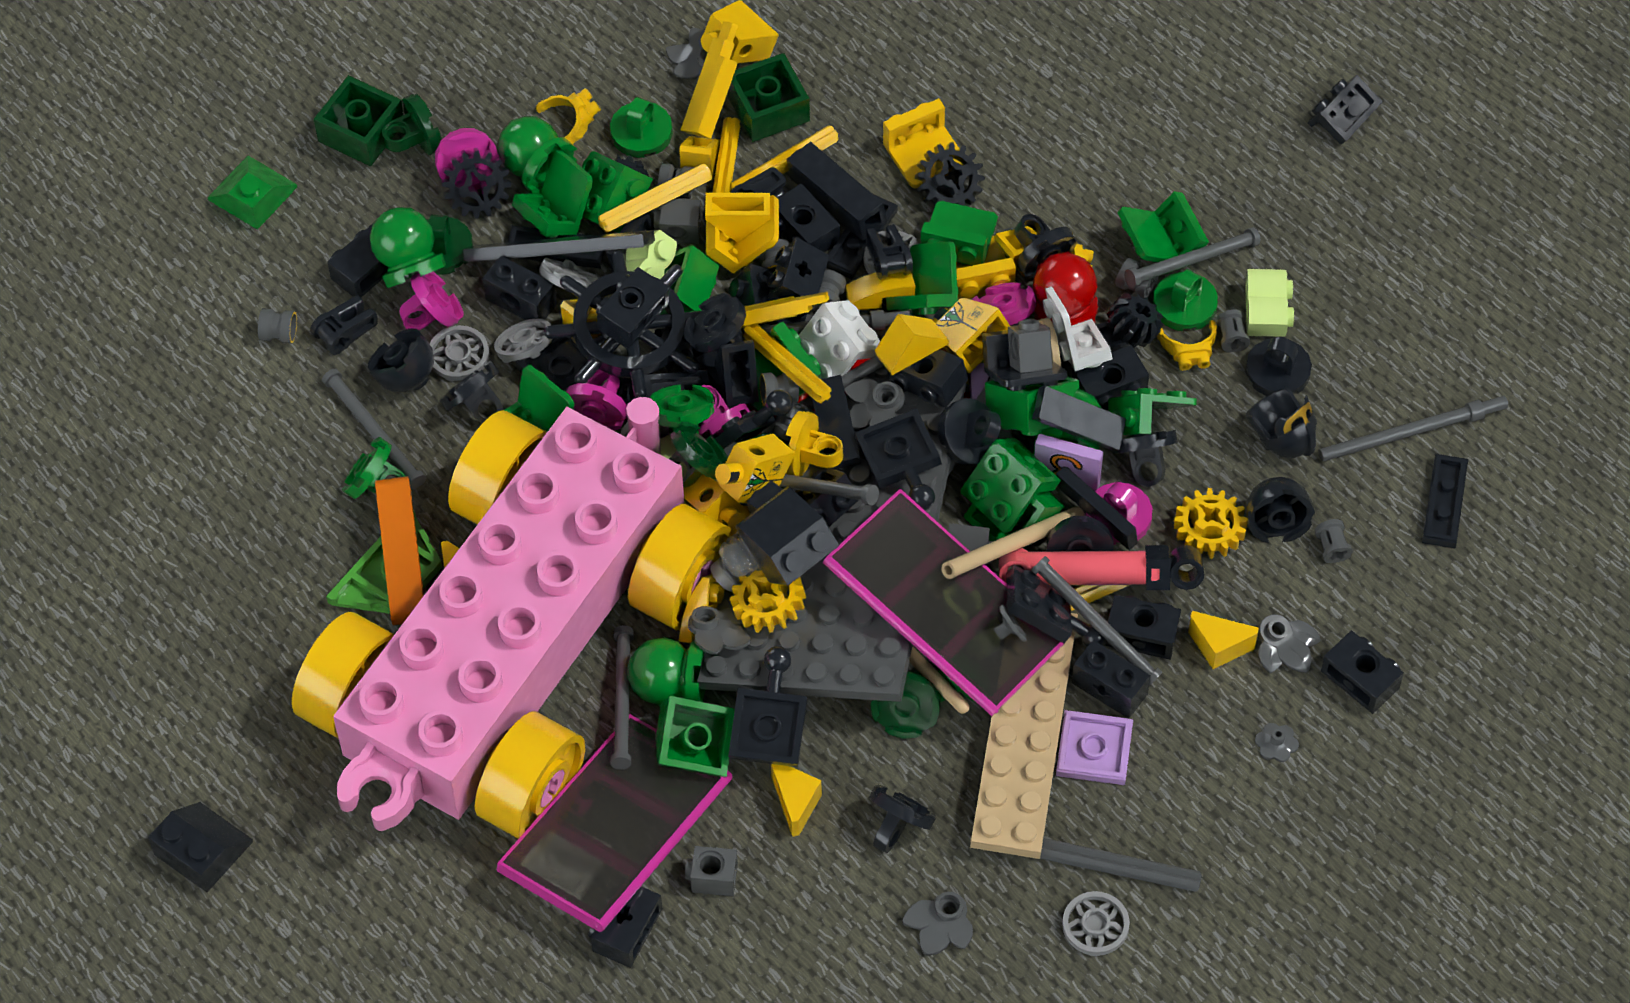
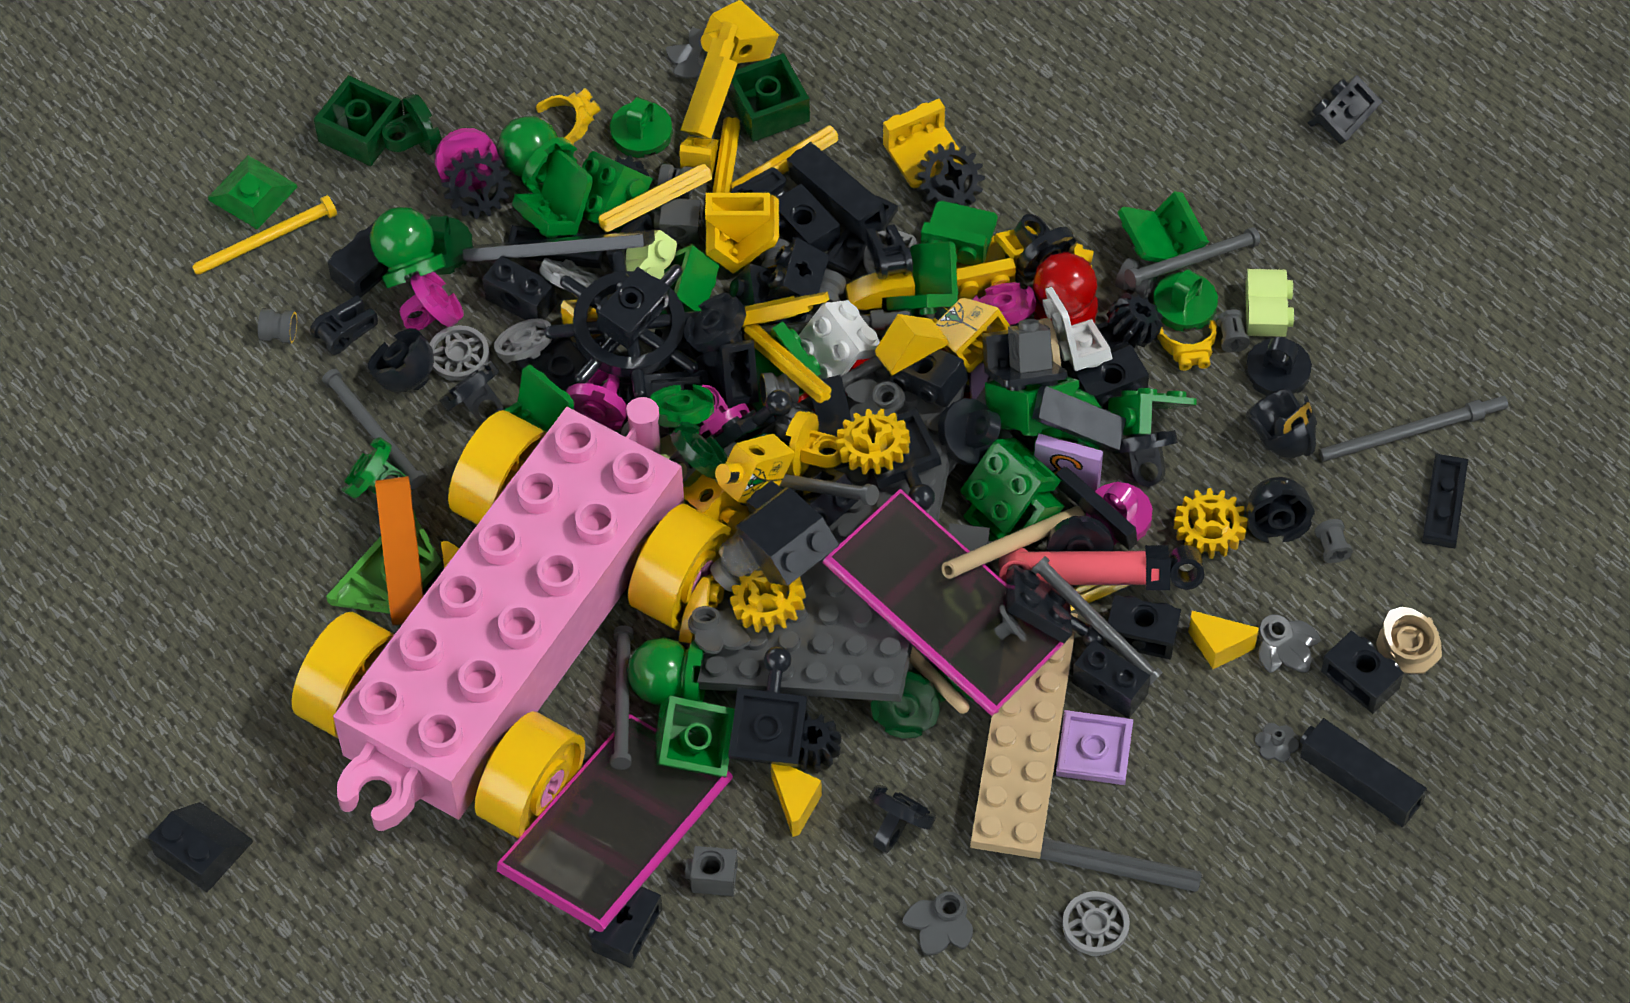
none -> yellow bar [192,195,337,274]
none -> black gear [799,713,842,774]
none -> yellow gear [836,409,910,474]
none -> black brick [1300,718,1427,828]
none -> tan hat [1376,607,1442,674]

